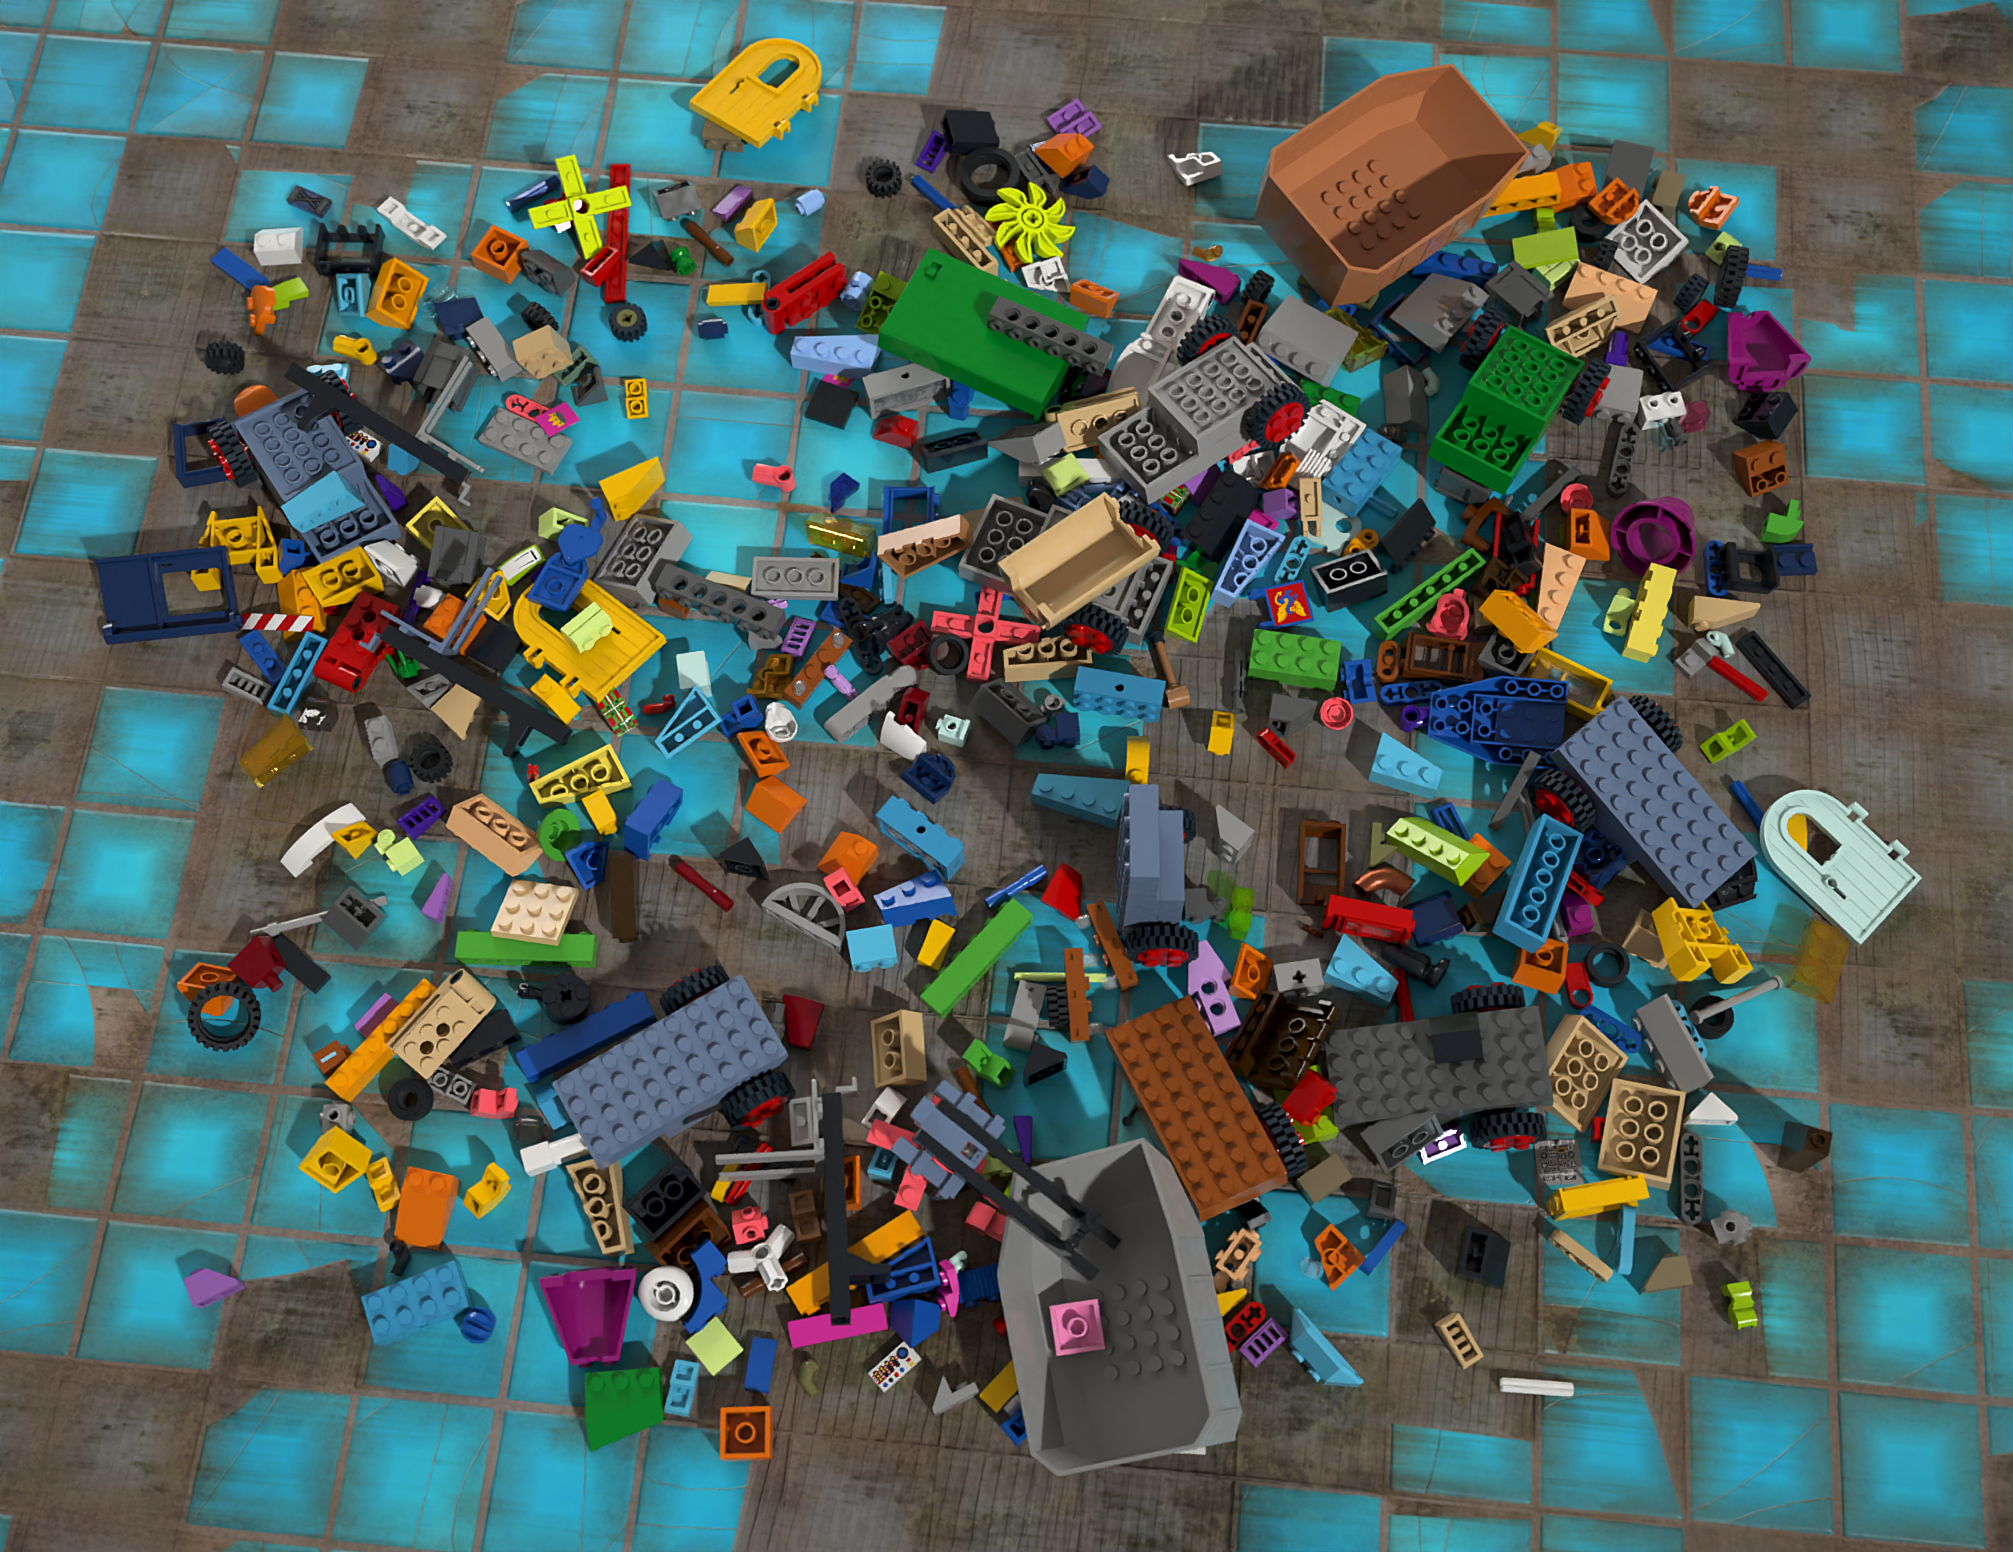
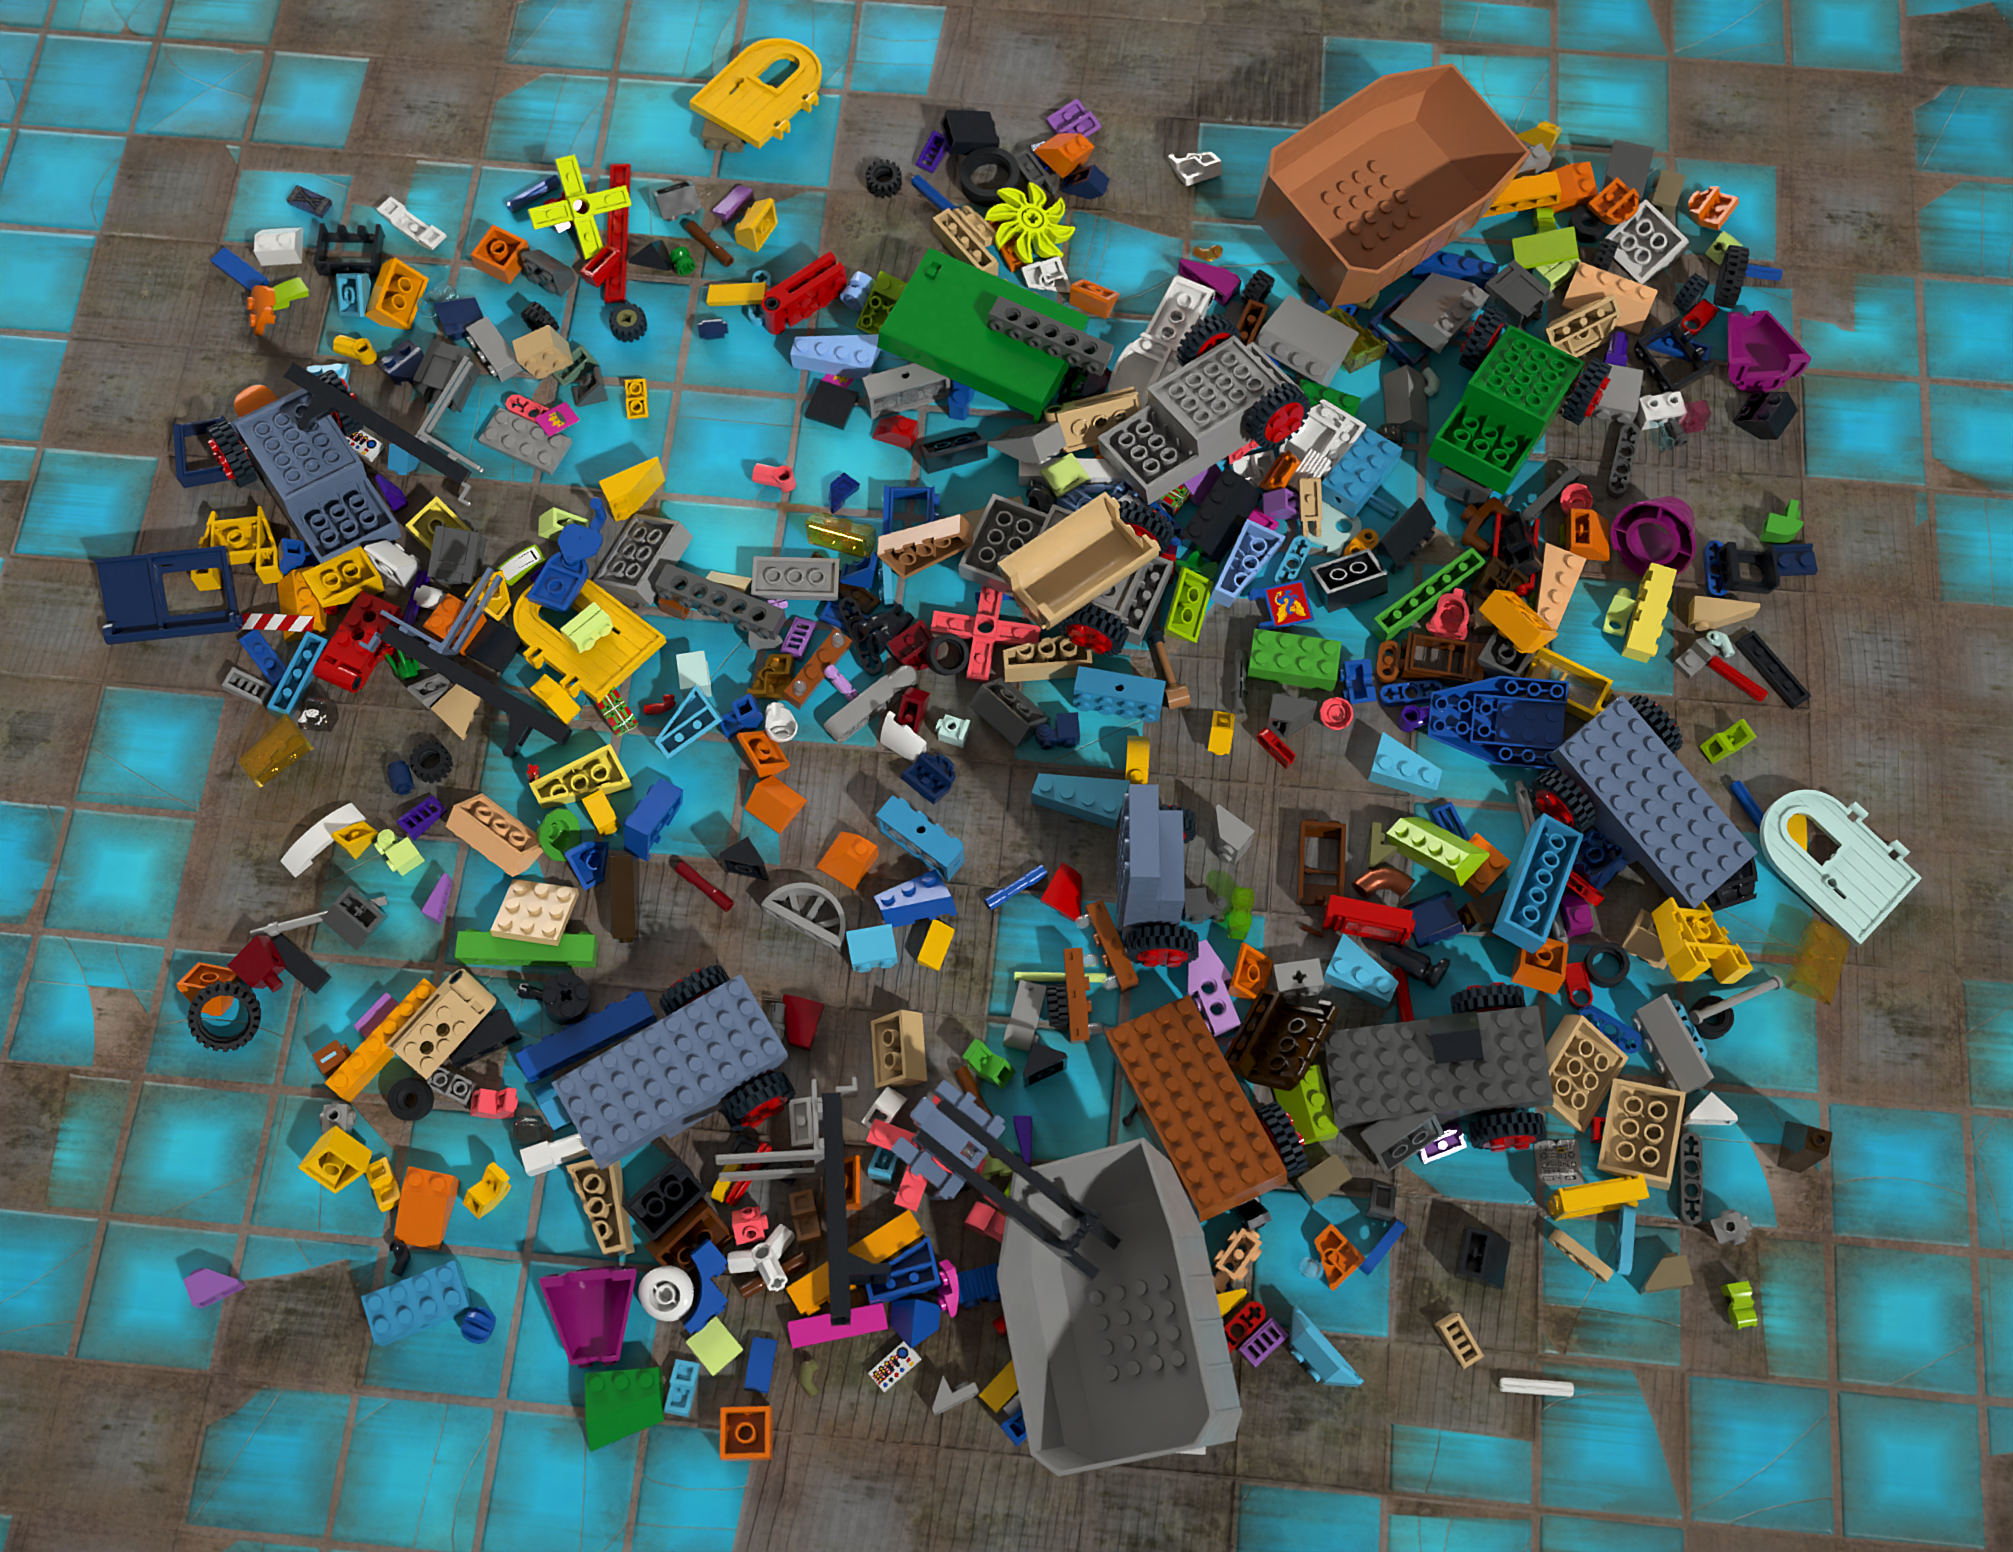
black tyre [205,341,245,375] -> none
medium azure wedge [281,470,365,533] -> none
light grey brick [364,715,401,769] -> none
light blue brick [794,189,825,217] -> none
coral brick [824,867,866,913] -> none
bright green brick [920,898,1033,1020] -> none
light aqua arm [949,1251,968,1273] -> none
light grey plate [1040,694,1066,717] -> none
bright pink slope [1049,1299,1106,1356] -> none
red brick [1281,1069,1338,1127] -> none
dark grey beam [1488,750,1541,832] -> none
dark orange slope [1732,439,1789,498] -> none

